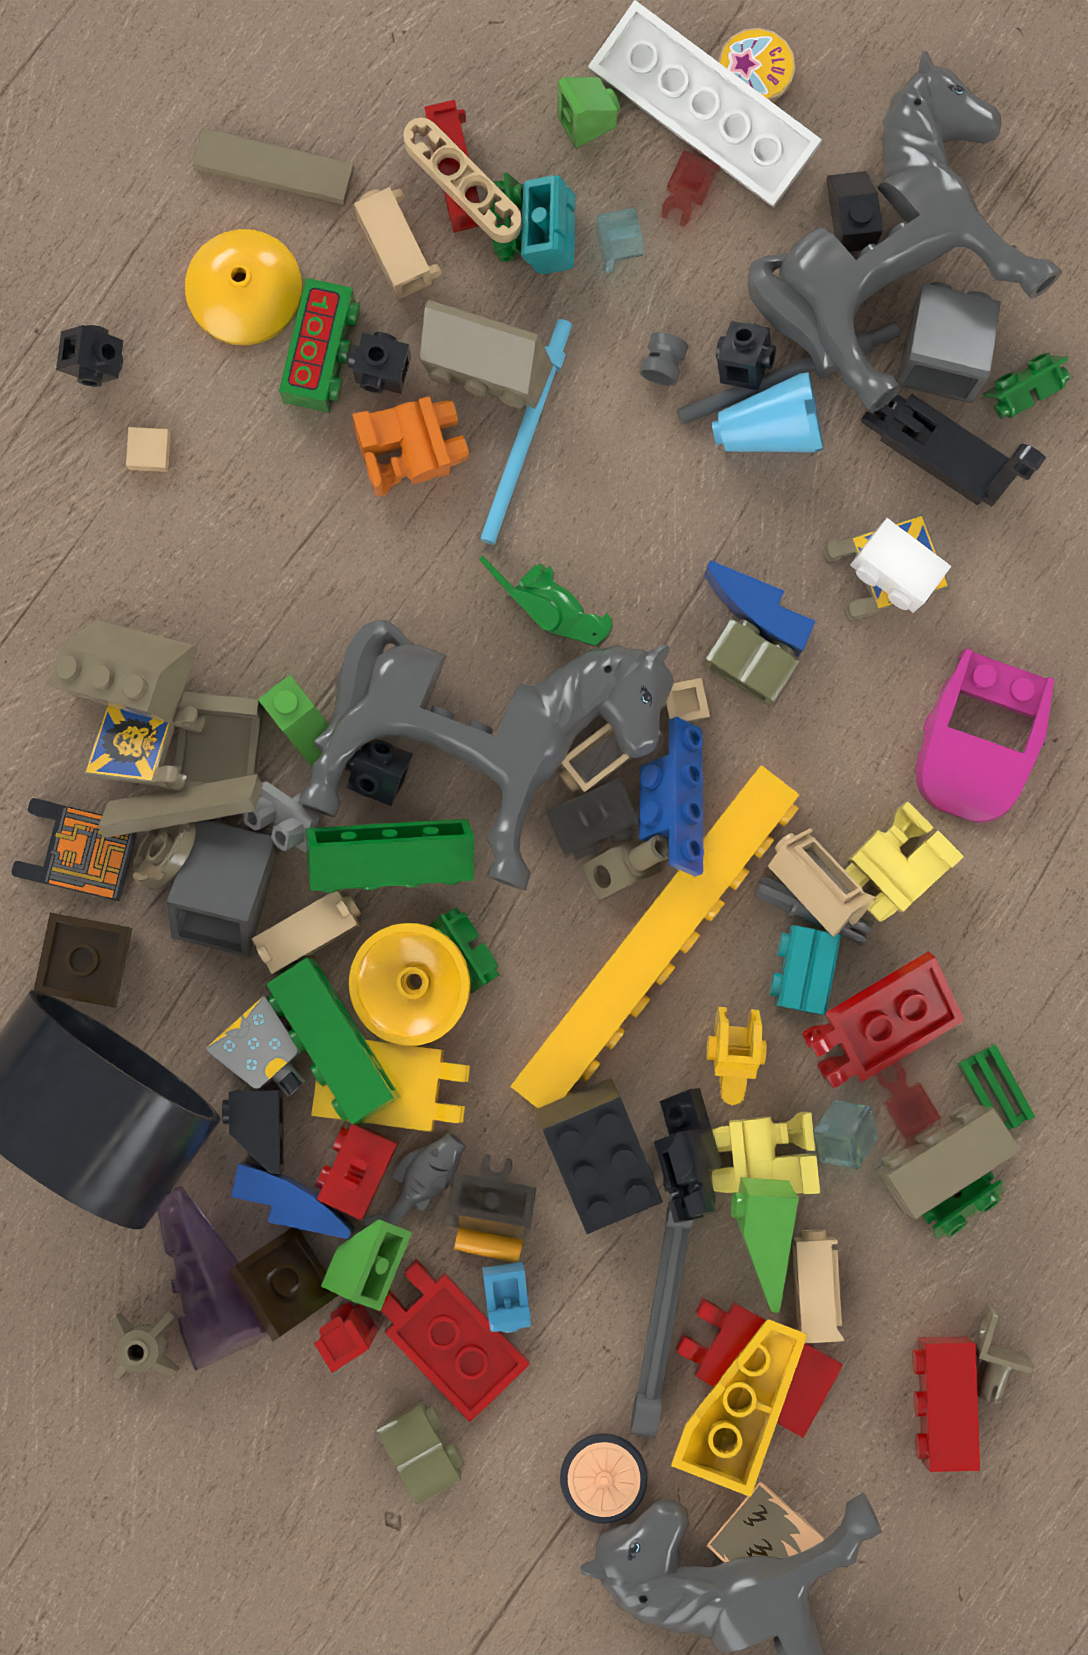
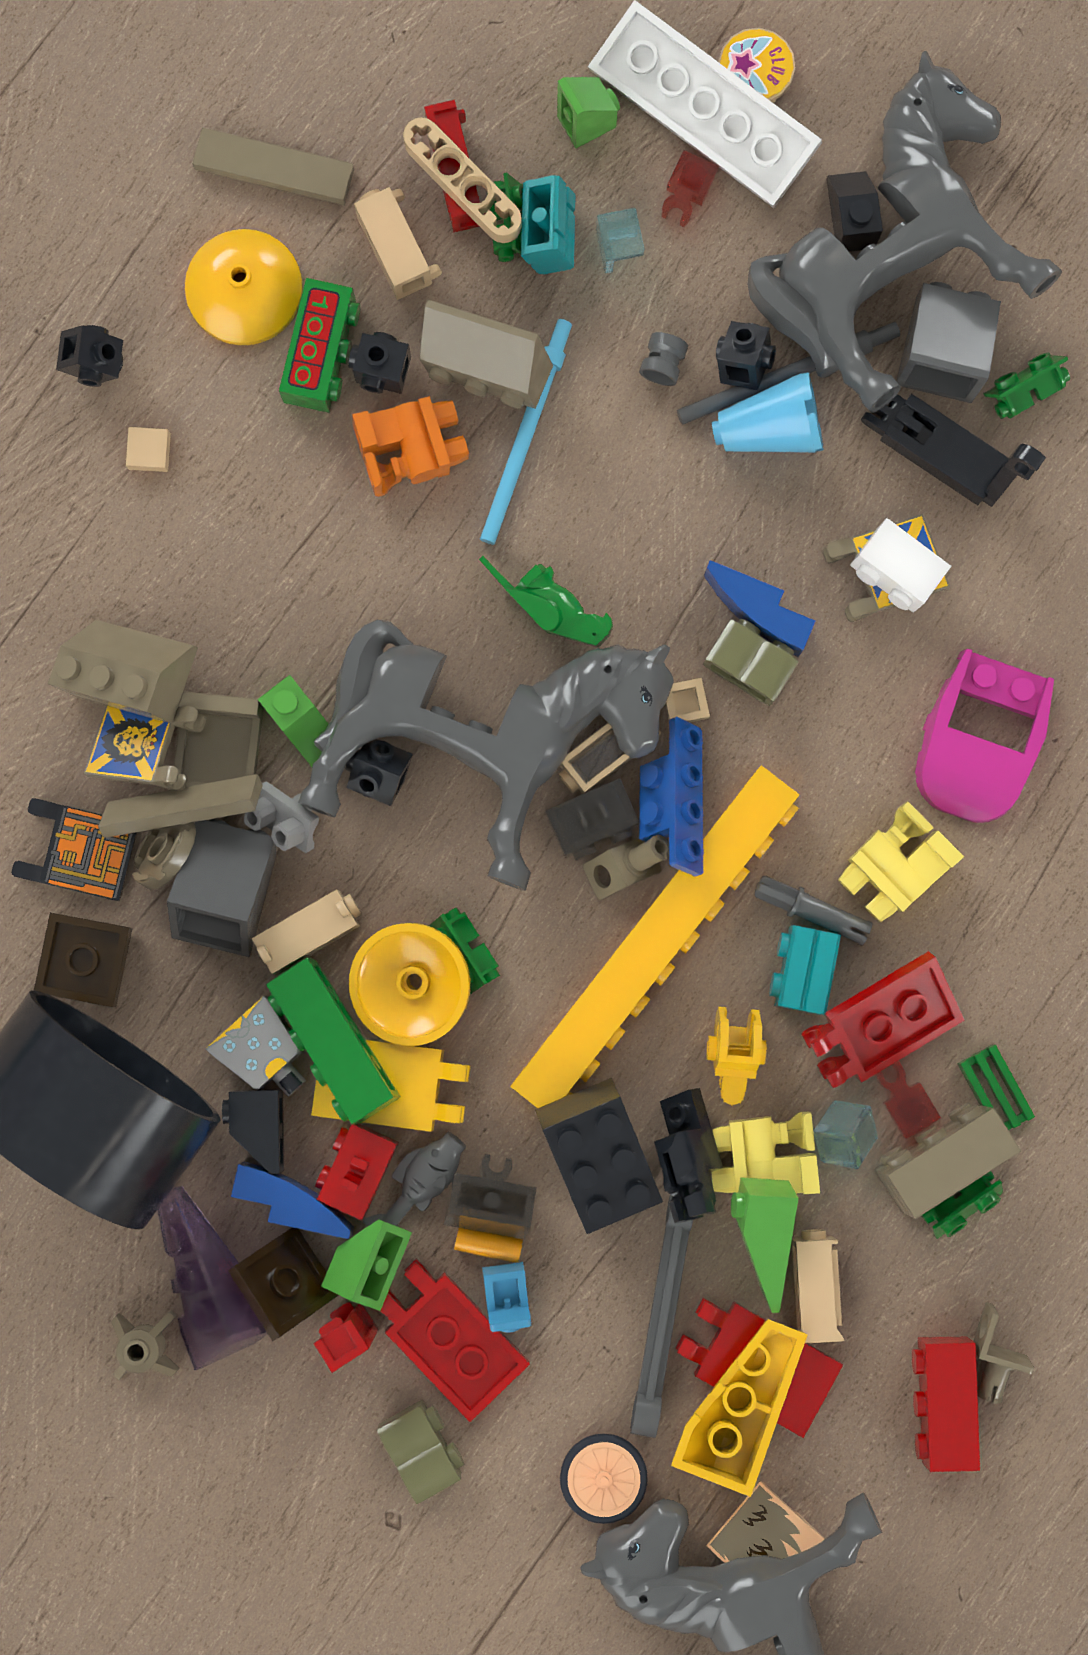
green brick [306,819,474,893] -> none
tan window [768,828,876,937] -> none

